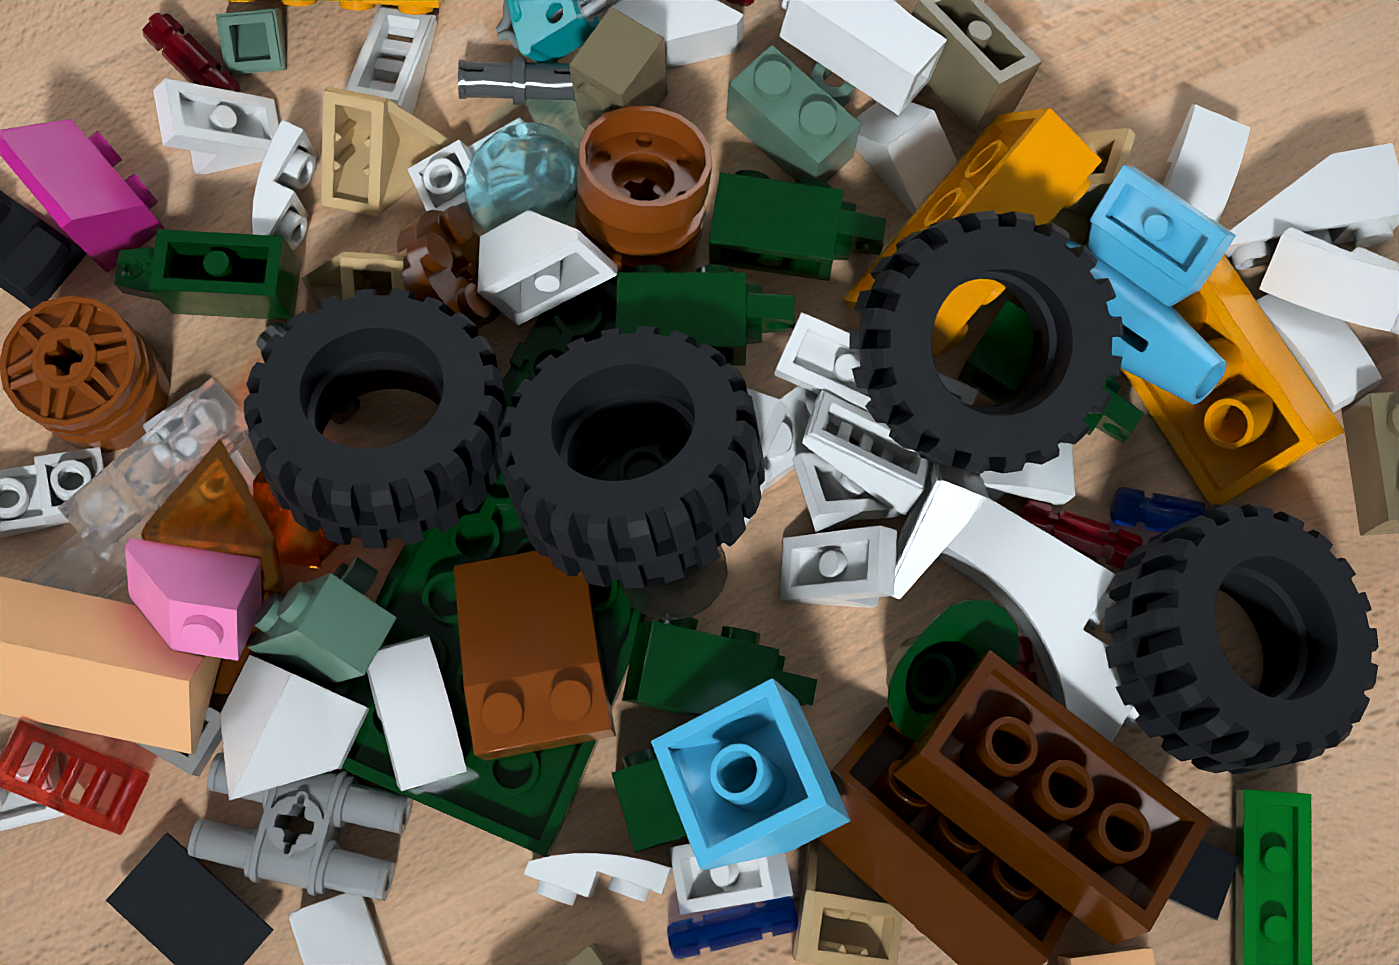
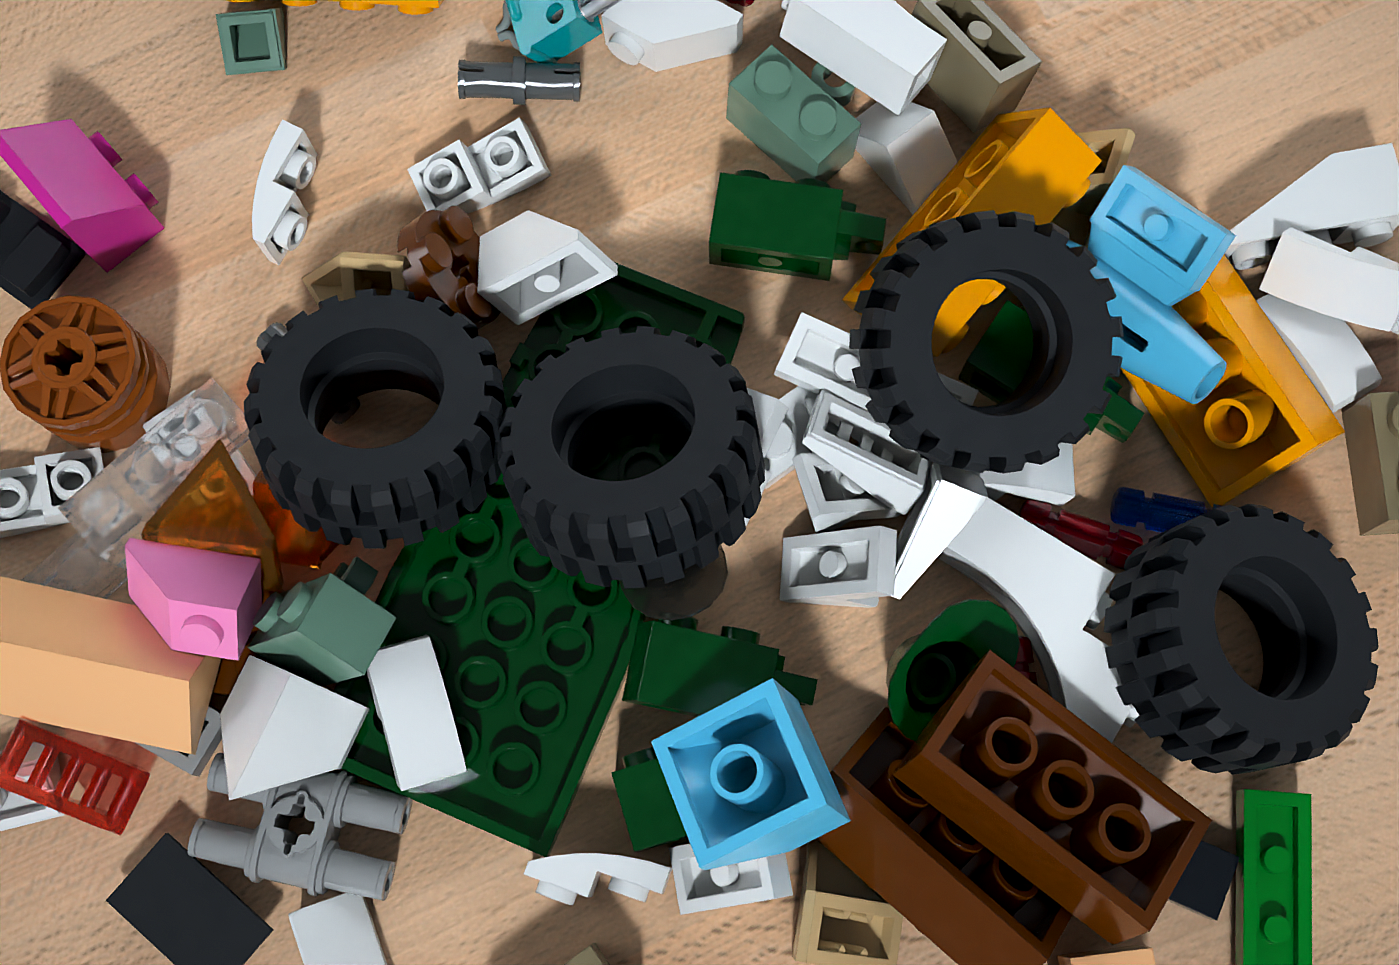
dark green hinge [114,229,301,321] -> none
dark red axle [142,13,240,92] -> none
white slope [153,78,279,174] -> none
tan slope [321,86,454,217] -> none
white slope [345,6,437,115] -> none
dark orange slope [454,551,616,761] -> none
clear light blue hat [464,122,578,232] -> none
dark tan brick [569,6,668,131] -> none
dark orange wheel [575,106,712,272] -> none
dark green hinge [616,265,795,366] -> none
clear blue axle [667,896,798,960] -> none
white slope [1162,104,1251,223] -> none

